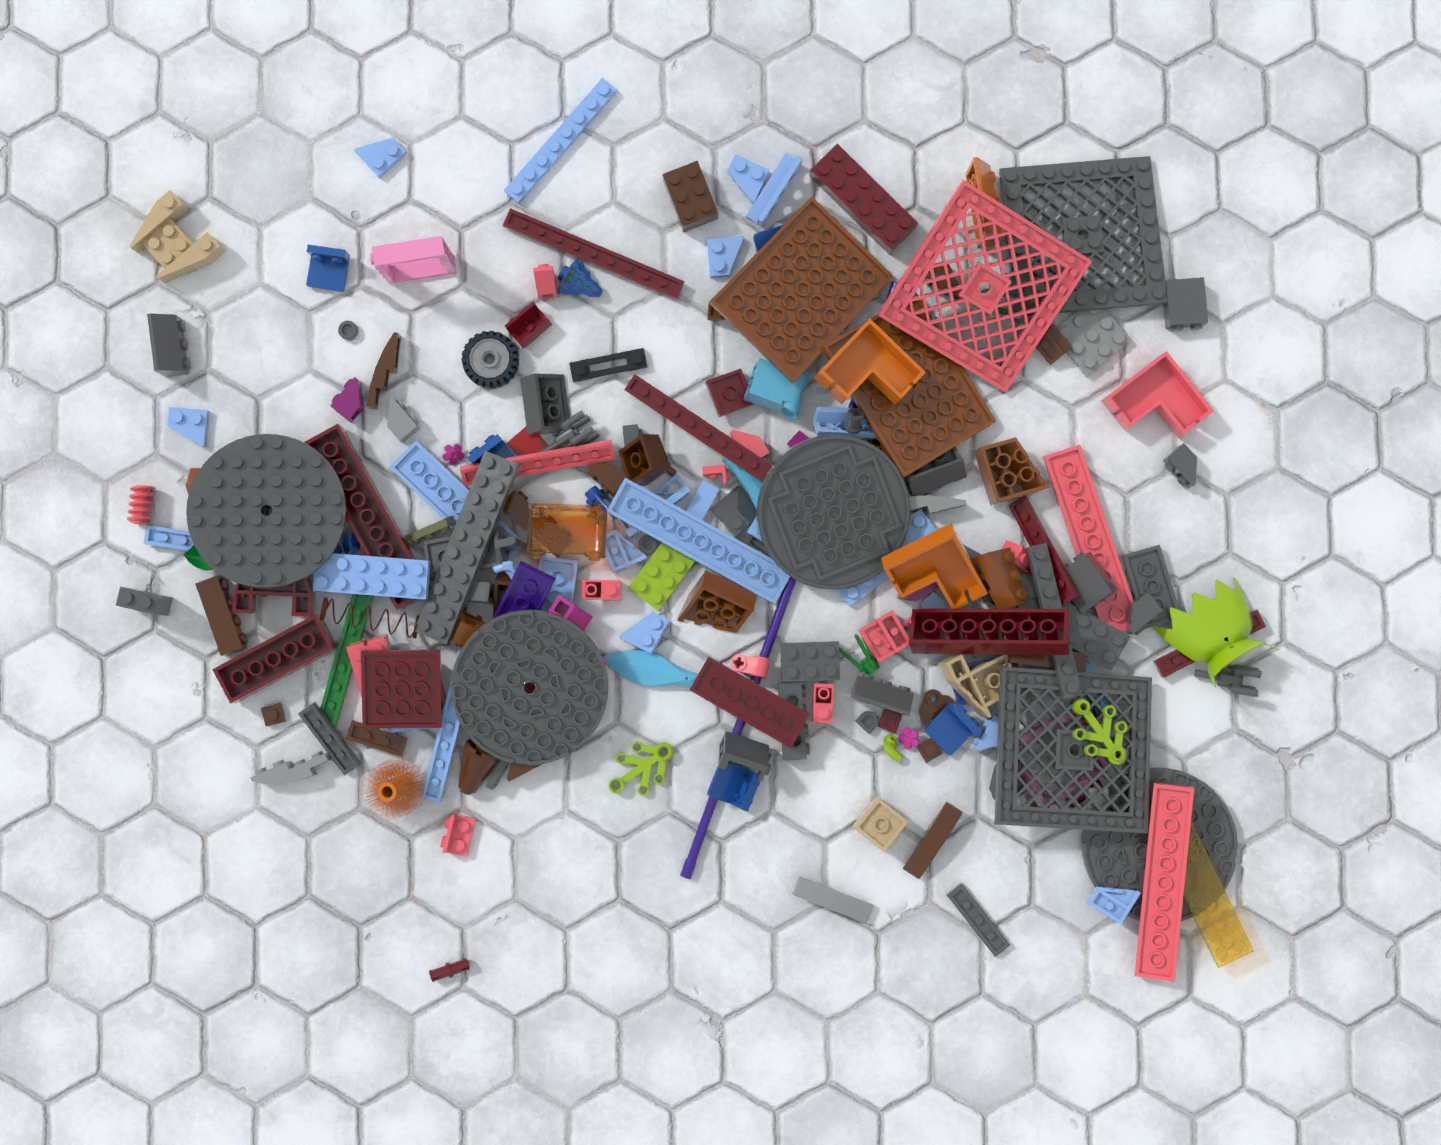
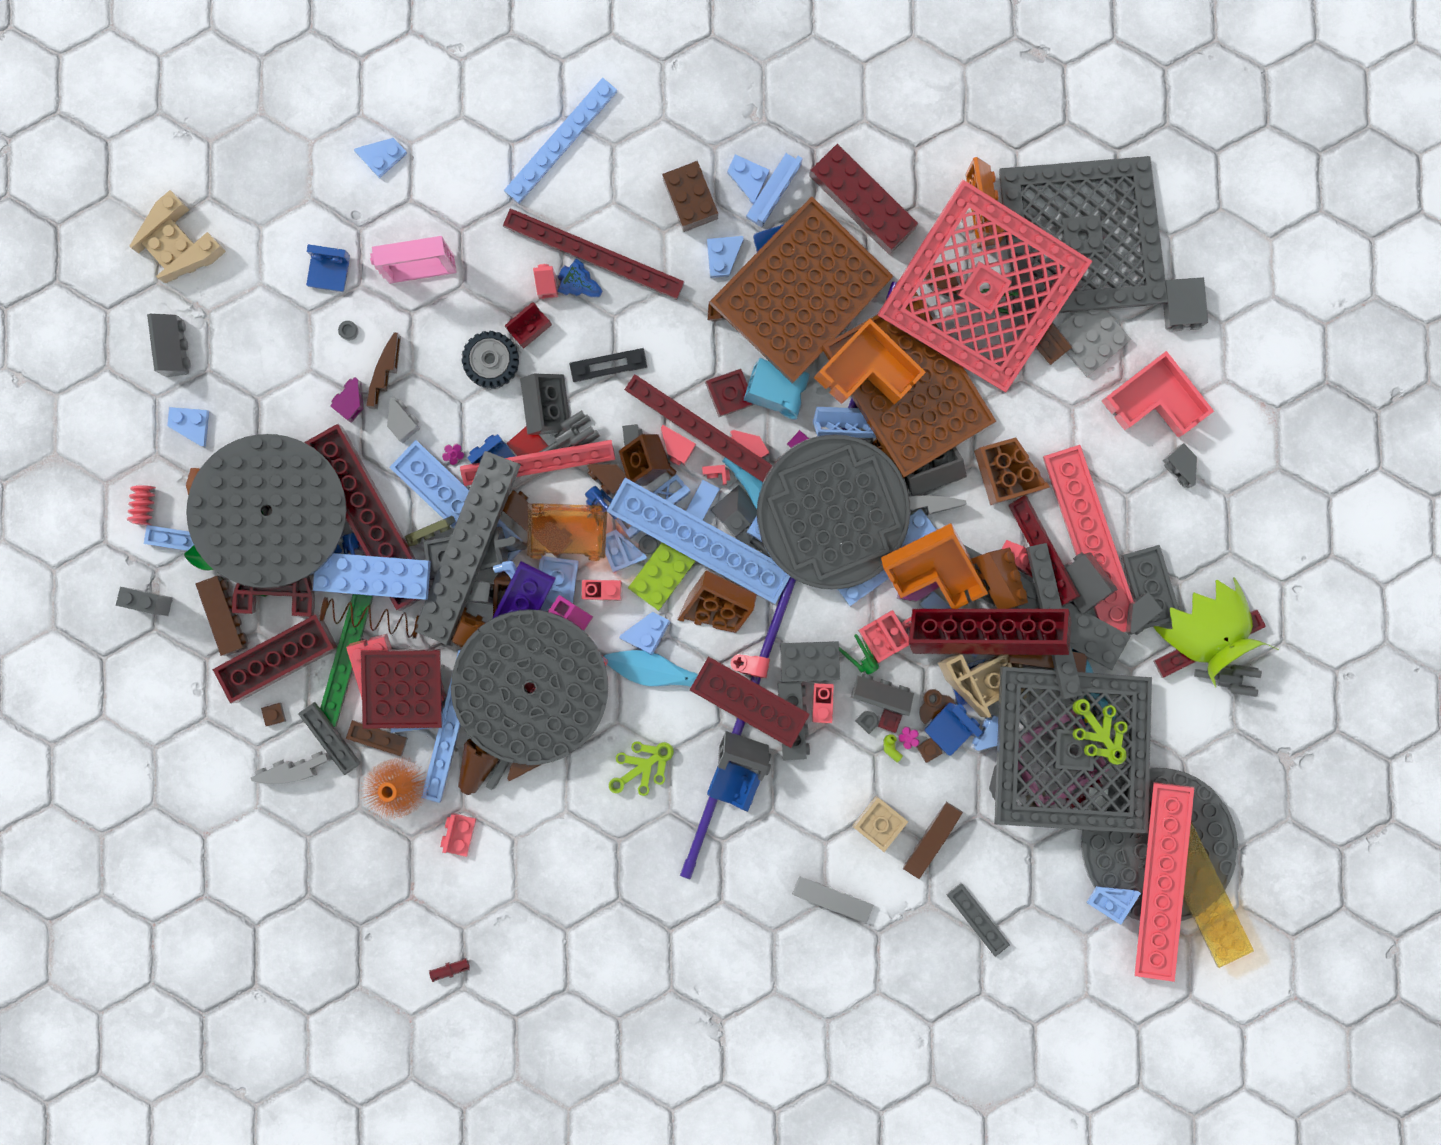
dark grey bush [844,408,865,434] -> none
none -> coral slope [661,425,696,466]

